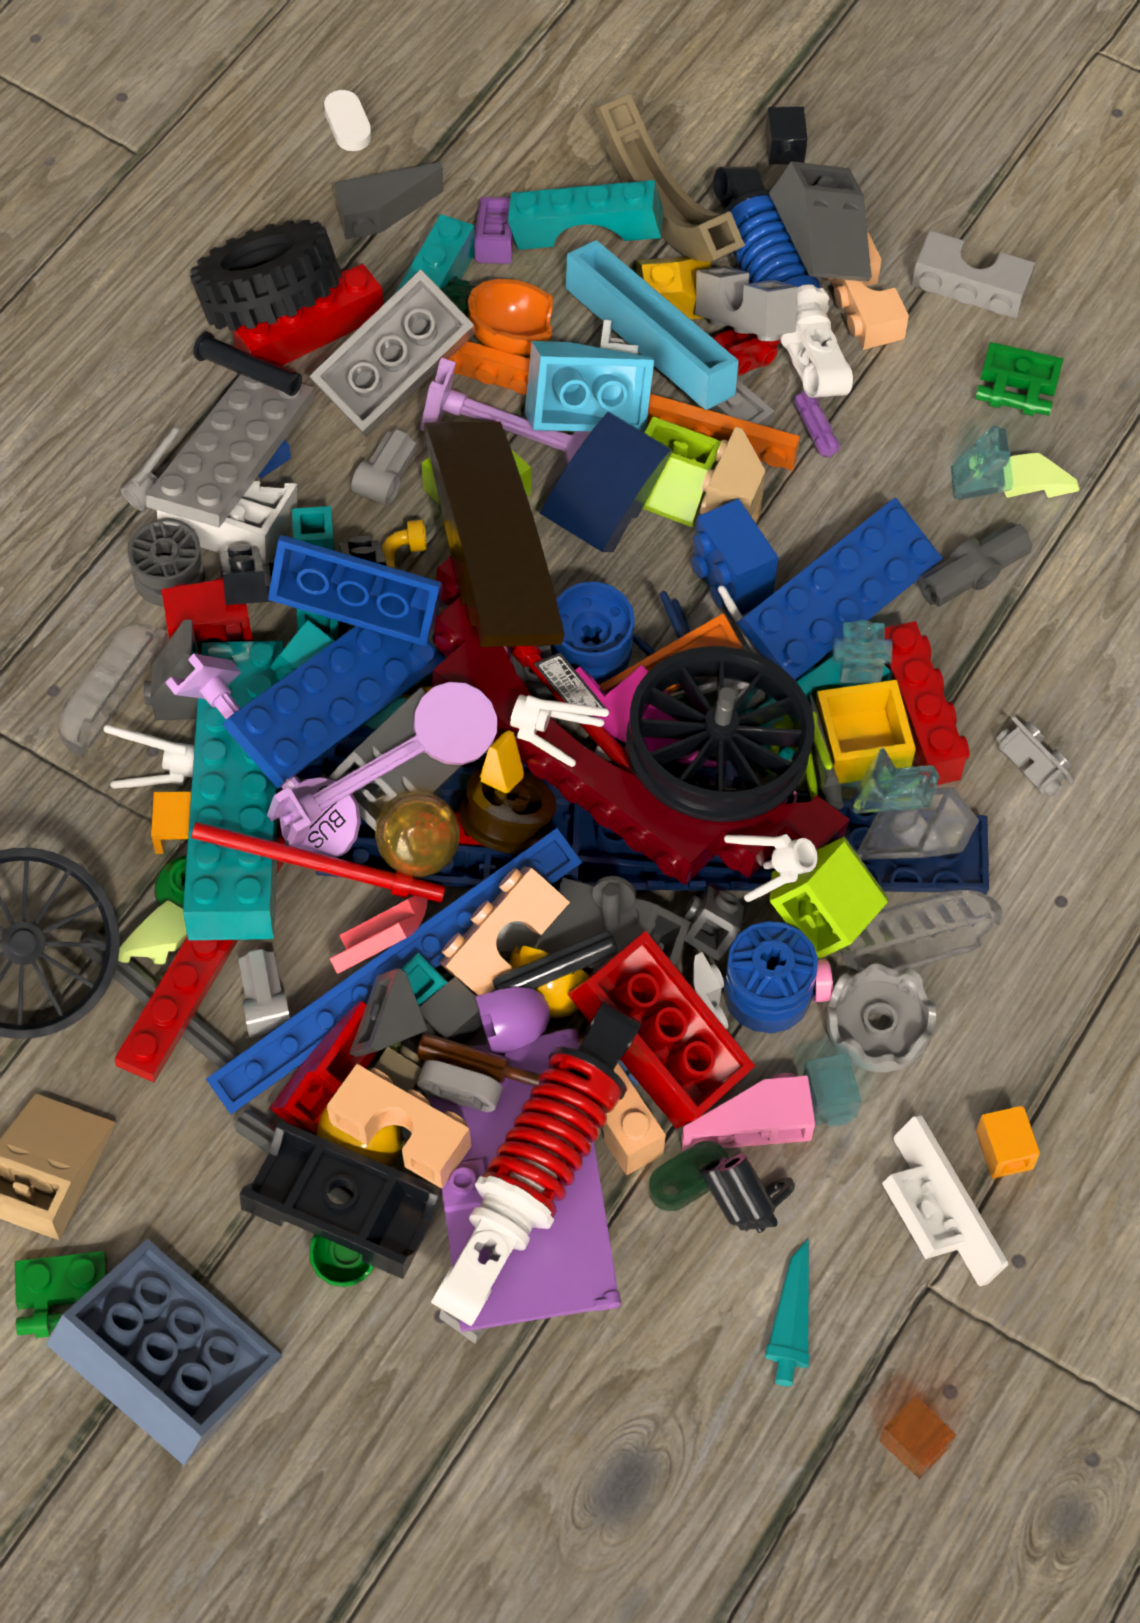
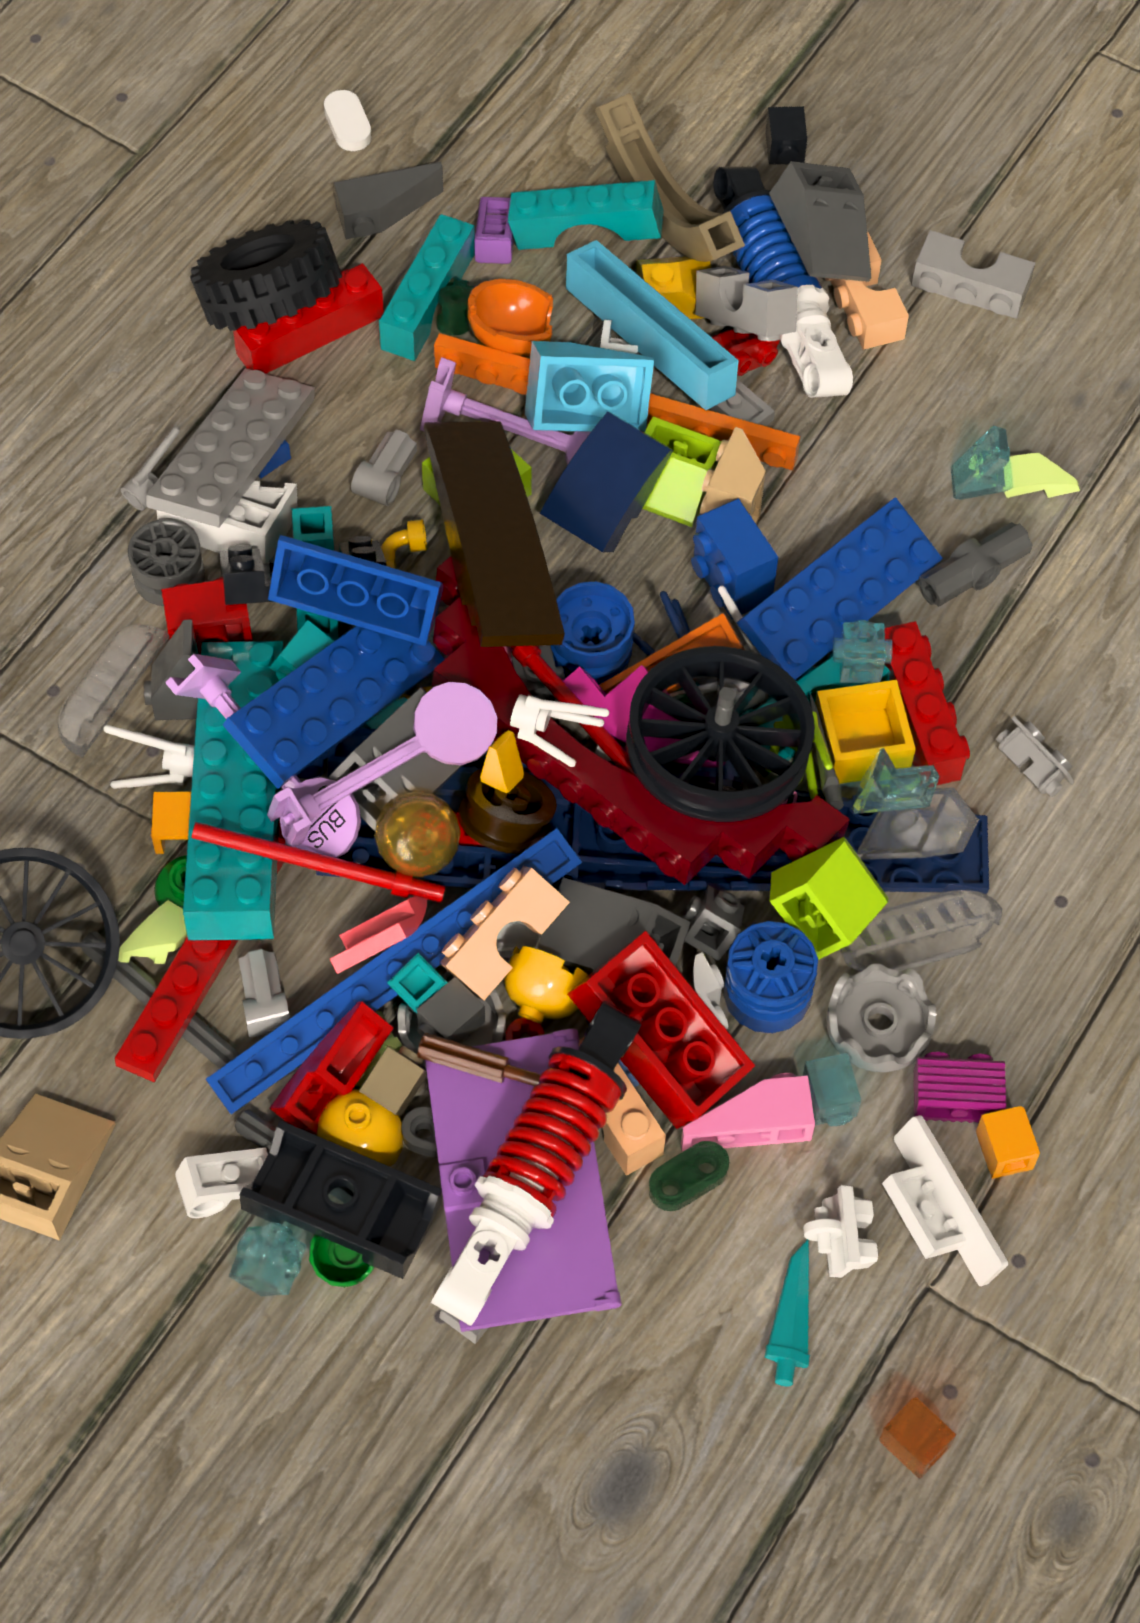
green plate [14,1251,108,1338] -> none
sand blue slope [46,1239,283,1465] -> none
black pin [193,332,302,396] -> none
light grey brick [309,269,476,438] -> none
light nougat arch [327,1064,472,1189] -> none
dark grey slope [349,968,427,1057] -> none
light grey beam [417,1060,503,1112] -> none
medium lavender brick [476,987,550,1055] -> none
black axle [493,930,618,991] -> none
clear sticker [534,653,607,716] -> none
dark grey plate [592,876,636,928] -> none
black piece [699,1154,795,1233] -> none
white plant [724,834,818,902] -> none
medium lavender axle [794,390,840,458] -> none
bright pink tile [812,959,833,1002] -> none
green plate [975,342,1064,416] -> none
none -> white plate [175,1147,268,1218]
none -> clear light blue brick [228,1222,307,1296]
none -> white hips [803,1185,878,1278]
none -> magenta brick [913,1052,1006,1123]

